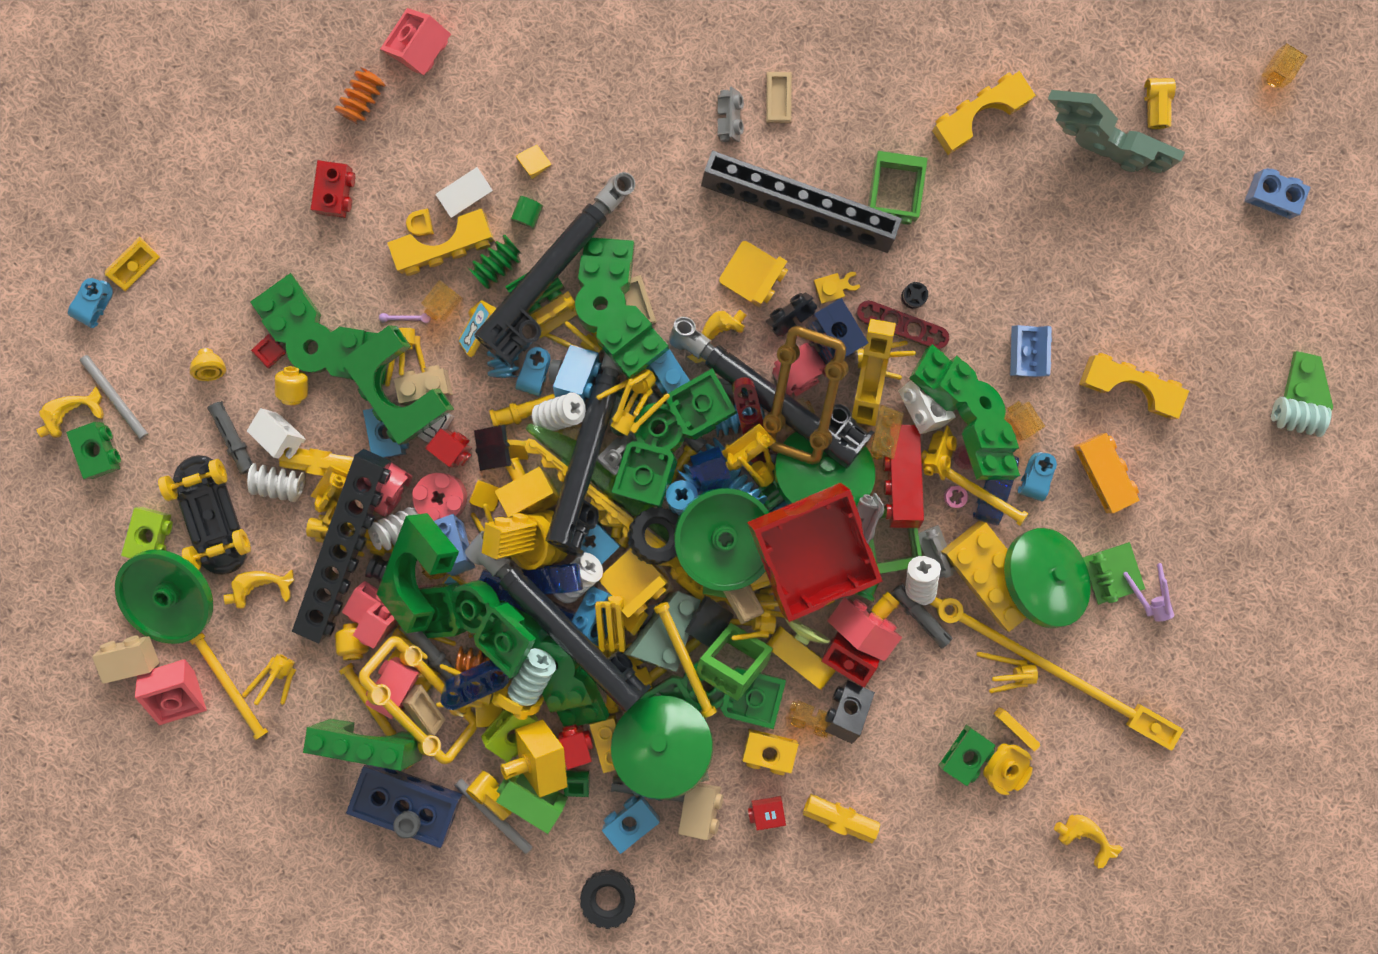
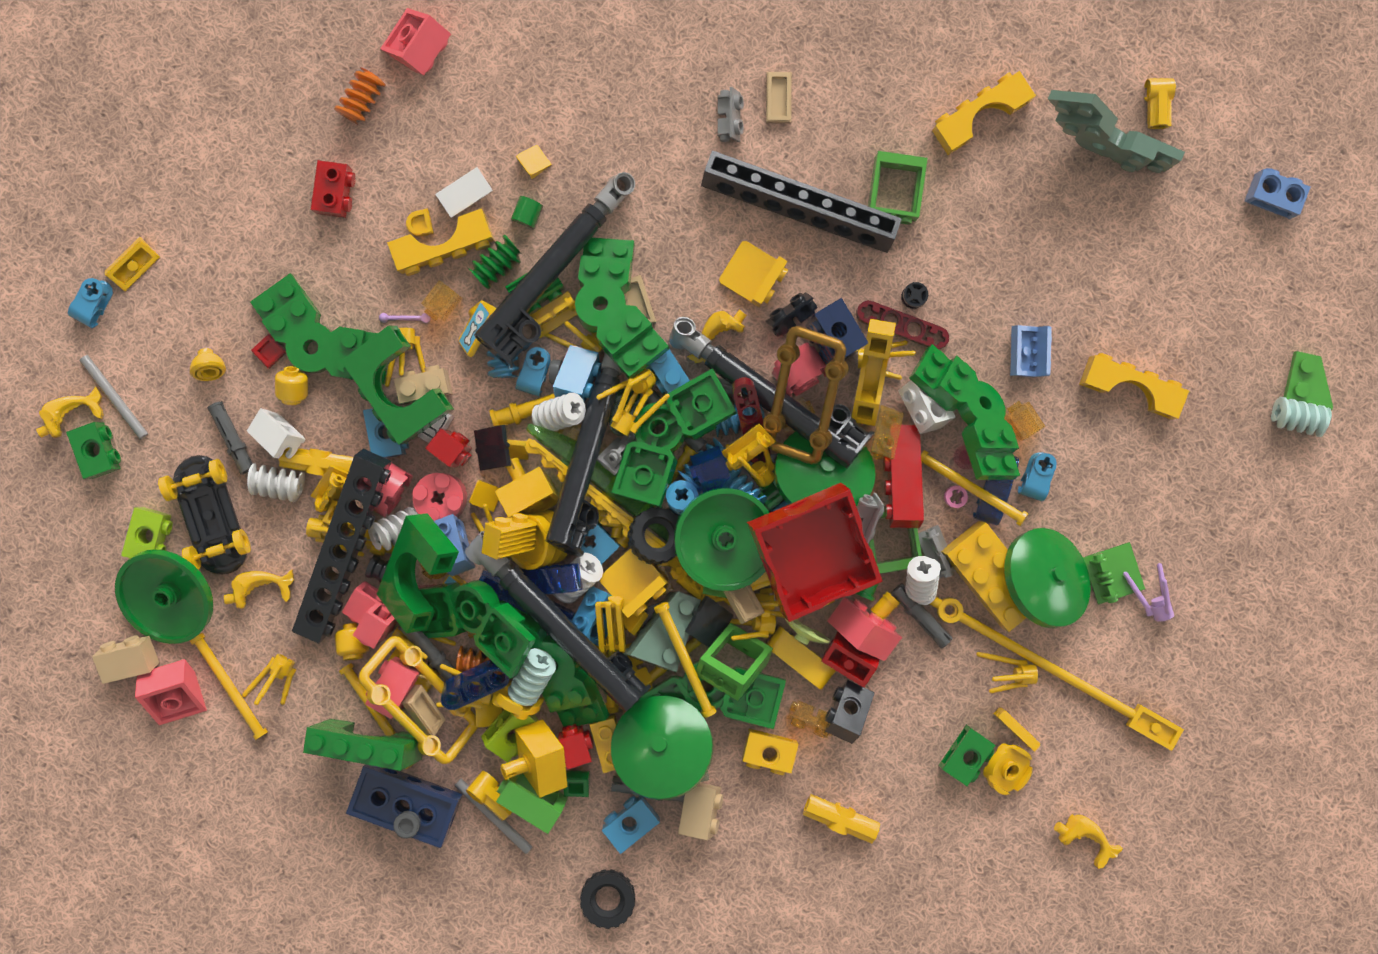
red brick [748,796,786,831] -> none
yellow plate [814,272,860,304] -> none
yellow hinge [922,426,957,480] -> none
light orange brick [1074,433,1140,514] -> none
clear yellow brick [1262,43,1308,88] -> none

